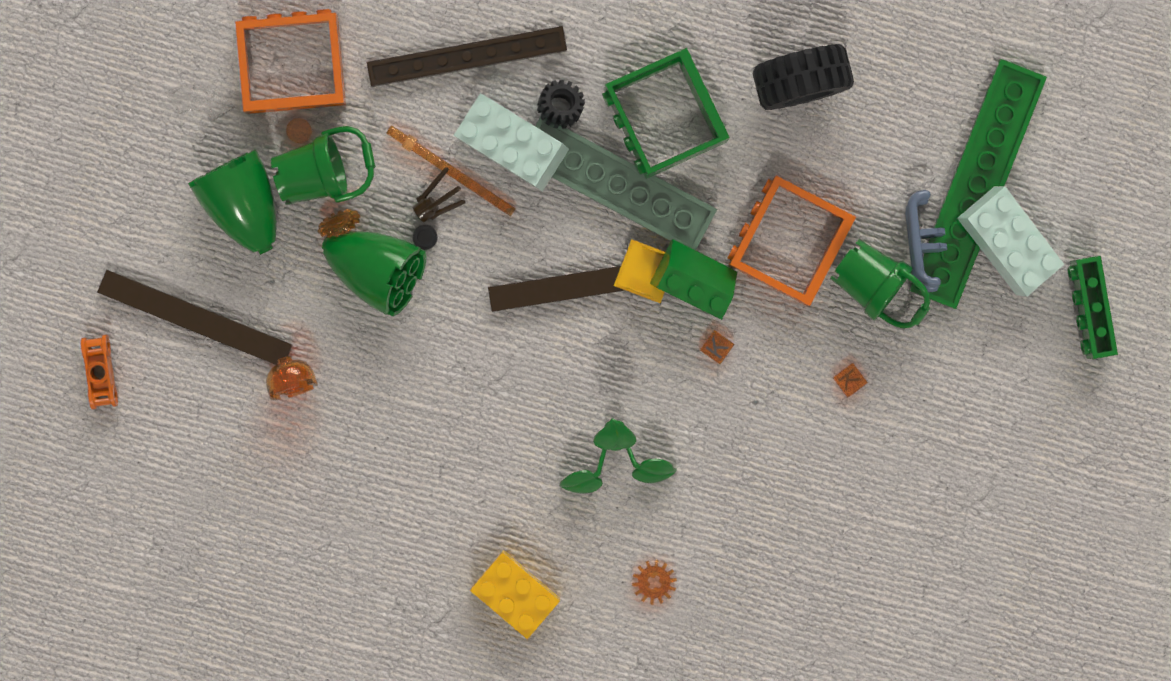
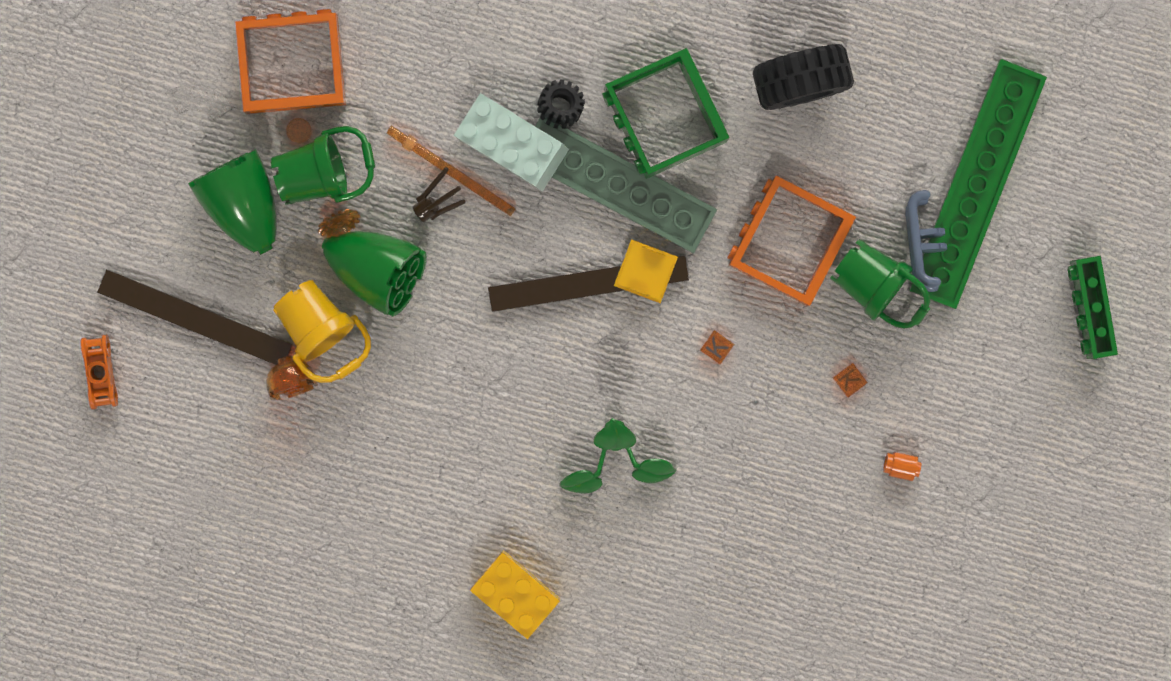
dark brown tile [366,26,567,87] -> none
black plate [413,225,438,250] -> none
clear orange gear [632,560,677,605] -> none
green slope [650,239,738,320] -> none
light aqua brick [957,186,1064,296] -> none
none -> yellow piece [273,280,371,383]
none -> orange brick [883,452,922,481]

